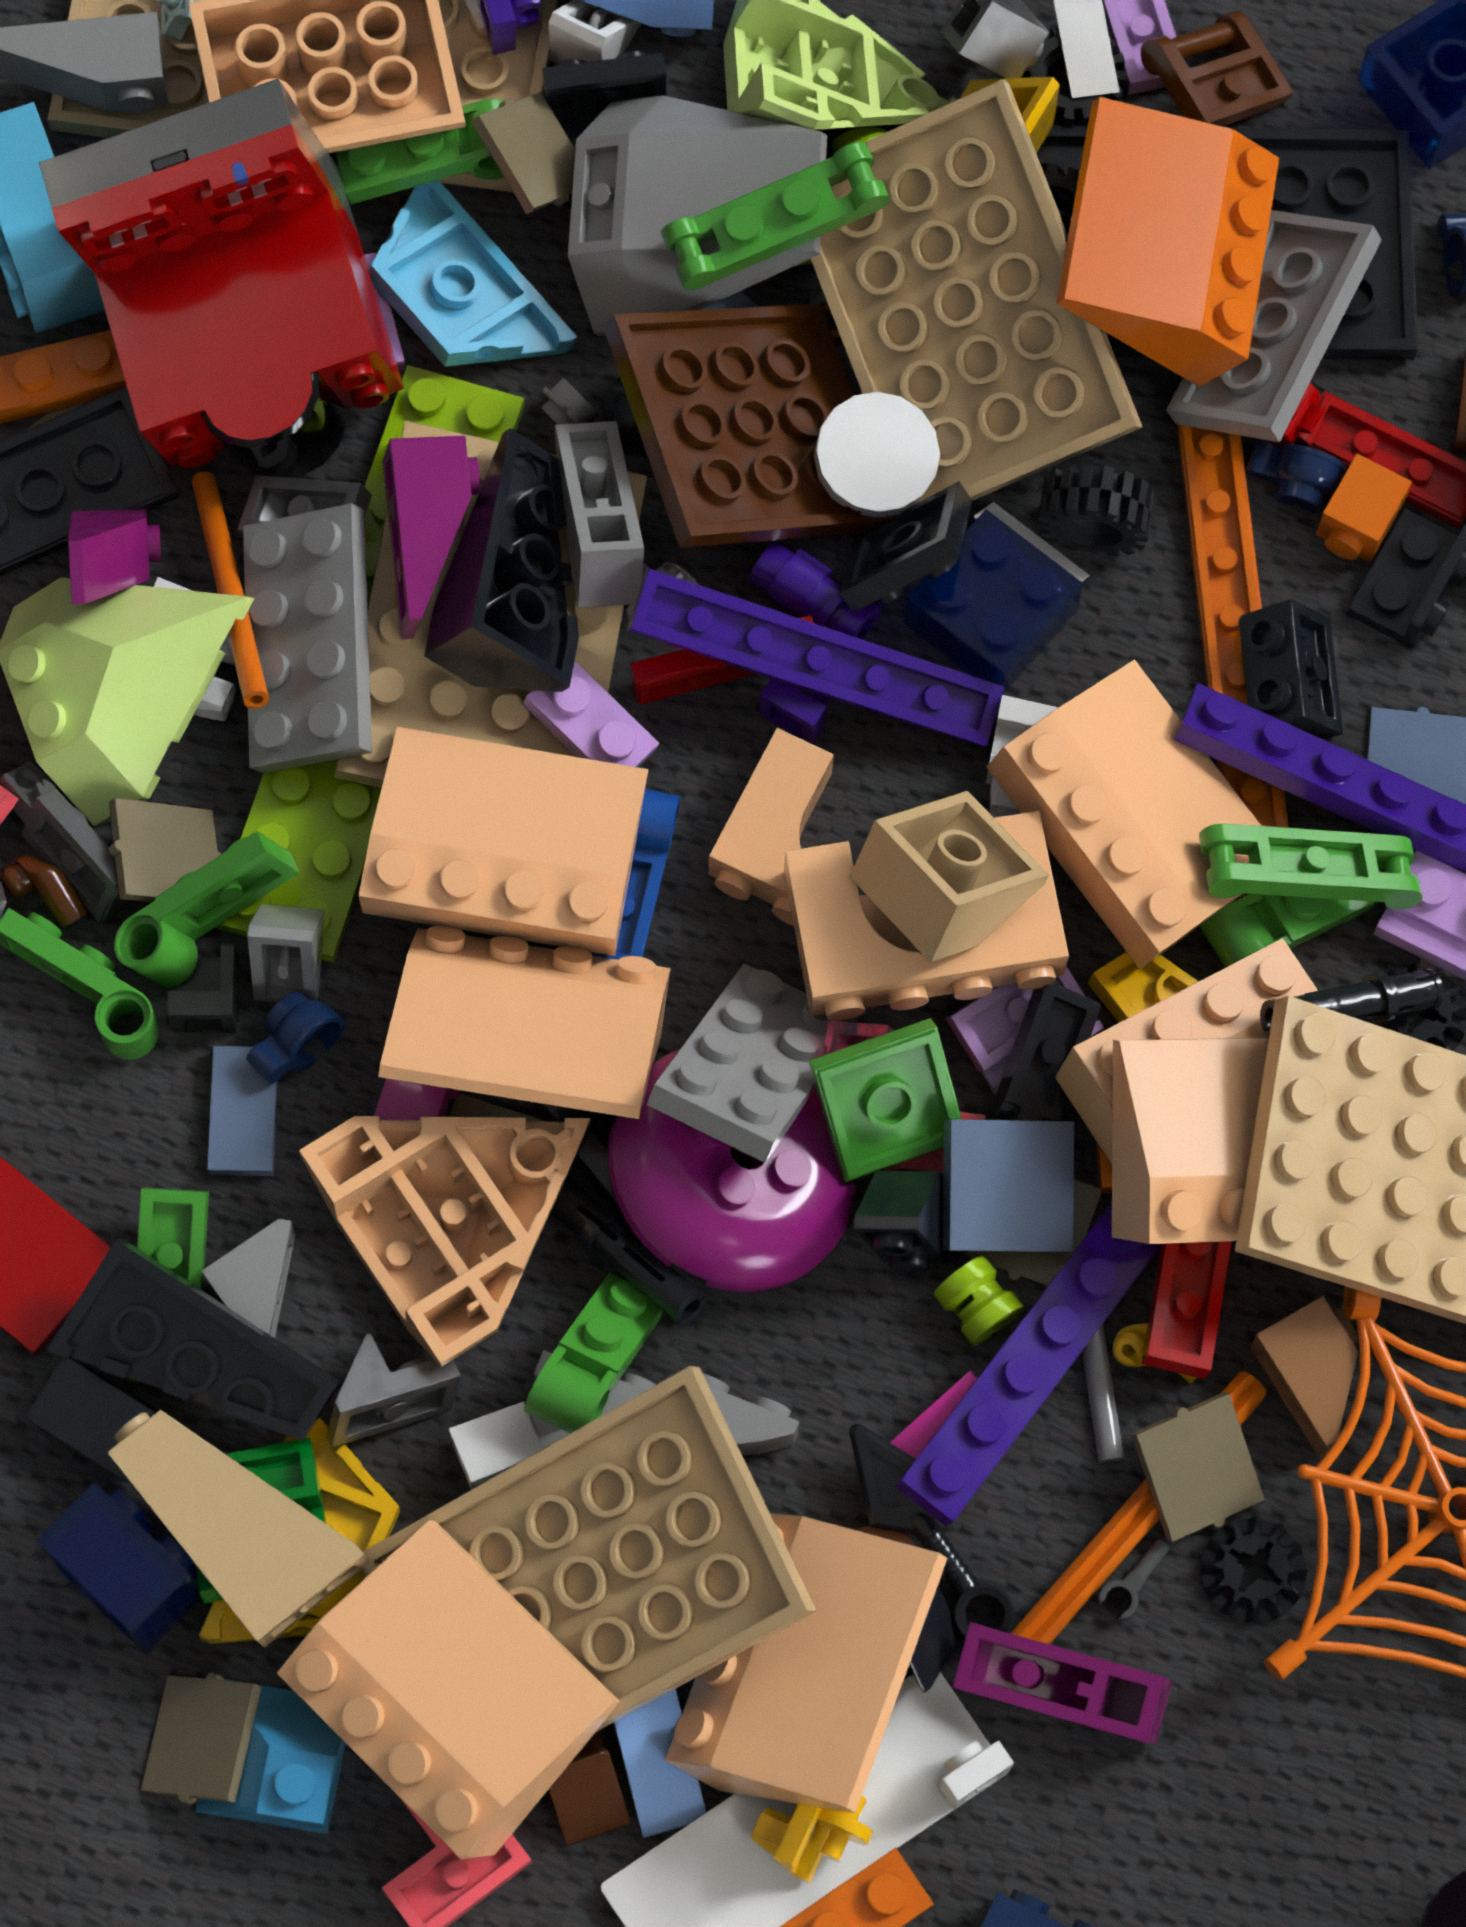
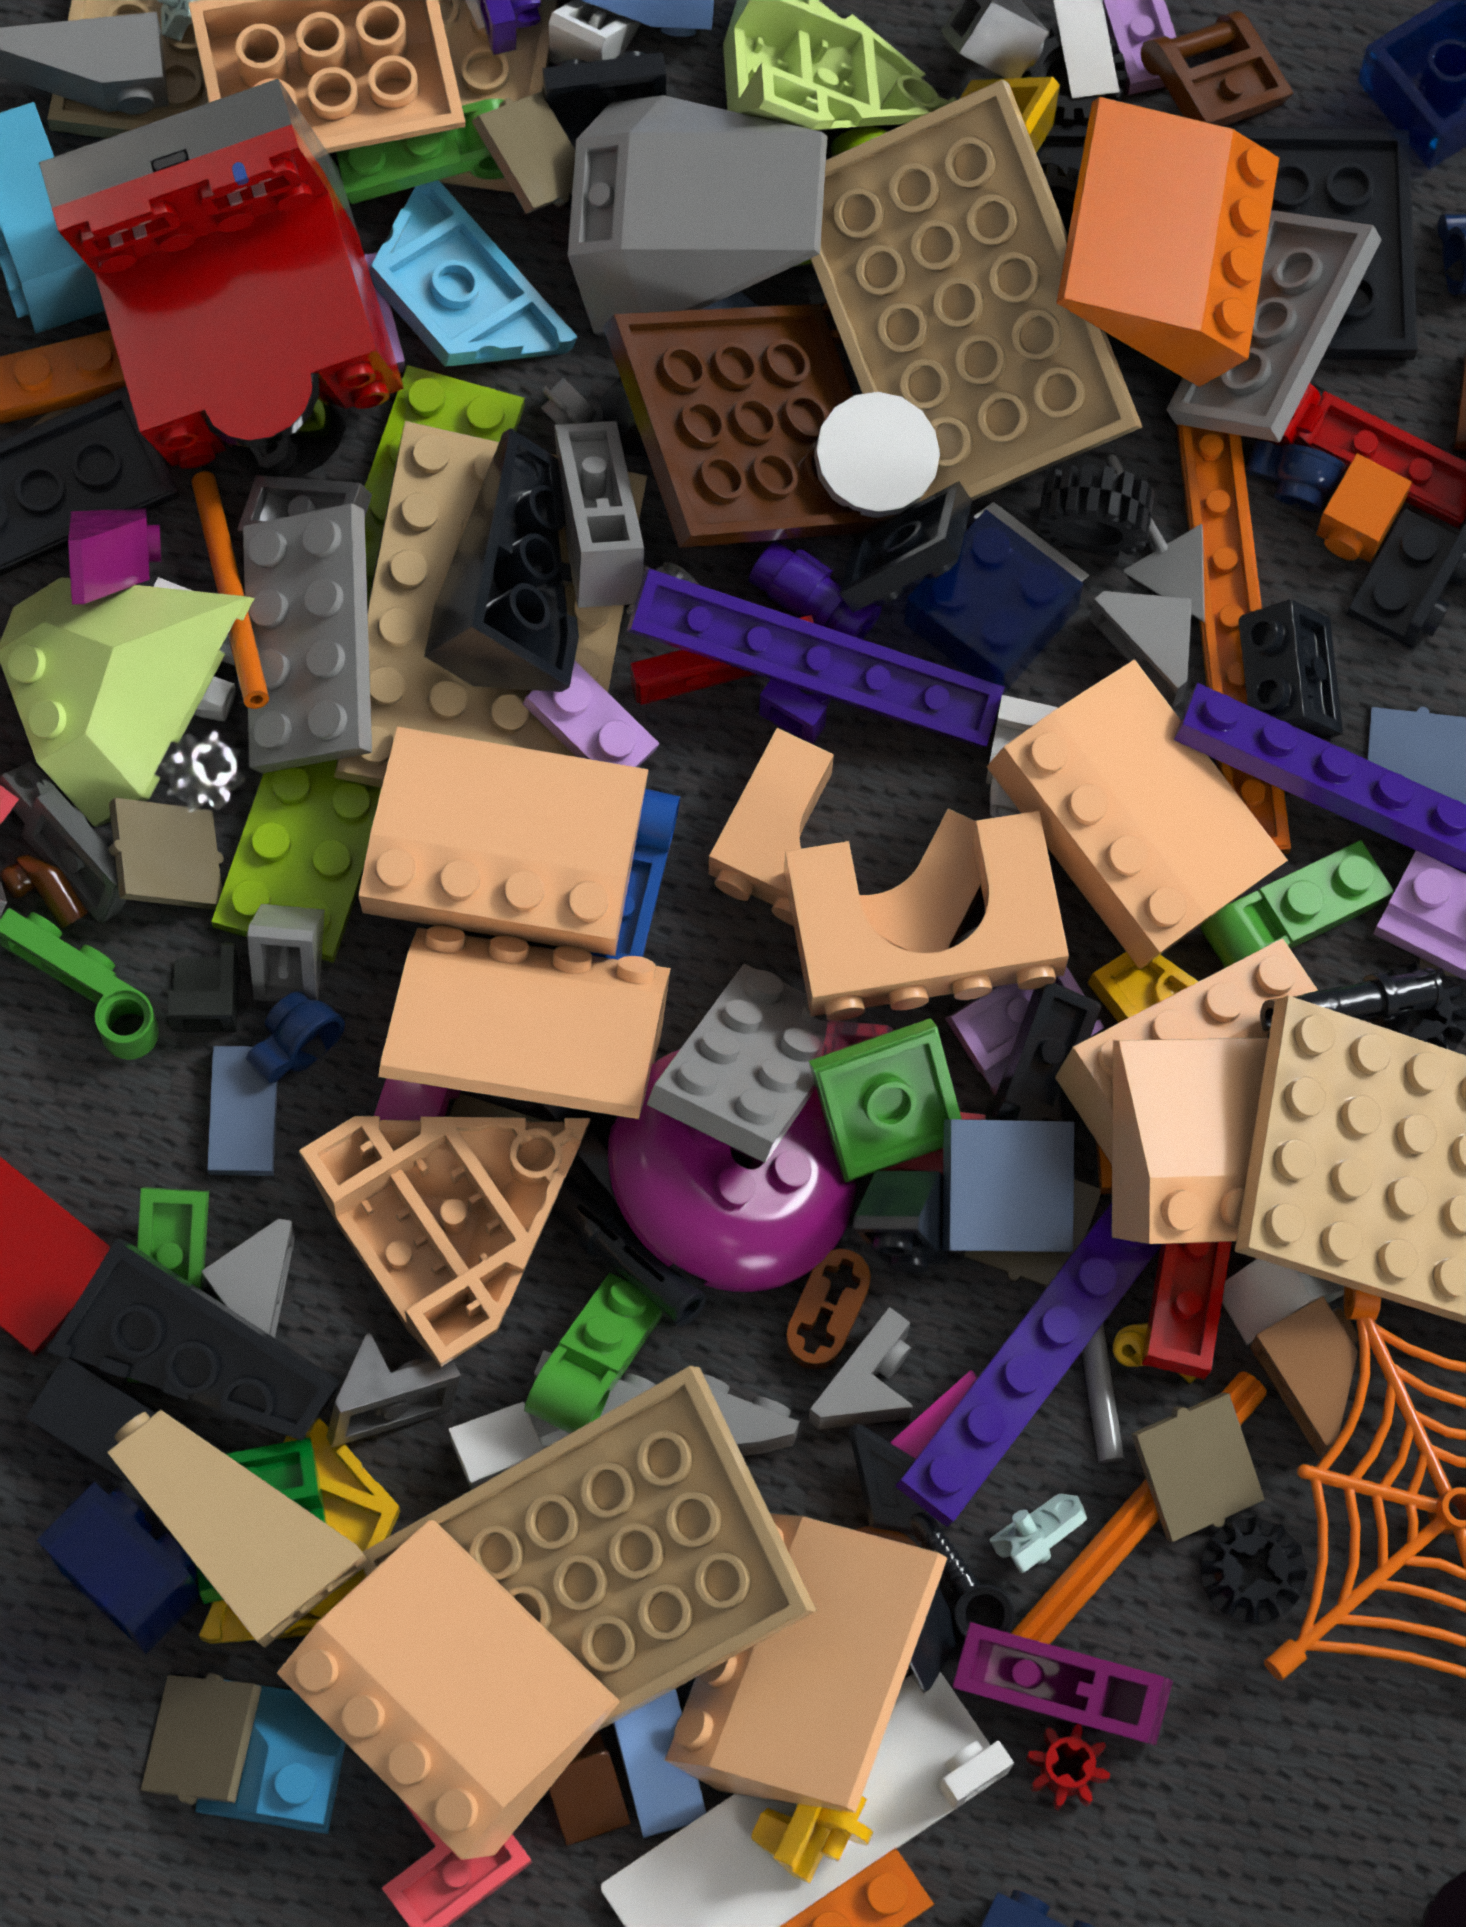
bright green plate [114,831,299,988] -> none
magenta slope [383,436,480,640] -> none
bright green plate [661,142,890,290] -> none
tan slope [850,791,1049,963] -> none
lime wheel [933,1255,1024,1346] -> none
dark grey hand [1099,1539,1170,1621] -> none
bright green plate [1199,823,1423,910] -> none
none -> clear gear [161,731,245,813]
none -> dark orange beam [786,1249,871,1370]
none -> light grey slope [808,1307,913,1429]
none -> light aqua piece [990,1494,1087,1573]
none -> red gear [1026,1724,1110,1810]
none -> light grey slope [1090,591,1192,708]
none -> light grey piece [1106,454,1205,623]
none -> white slope [1222,1259,1344,1346]

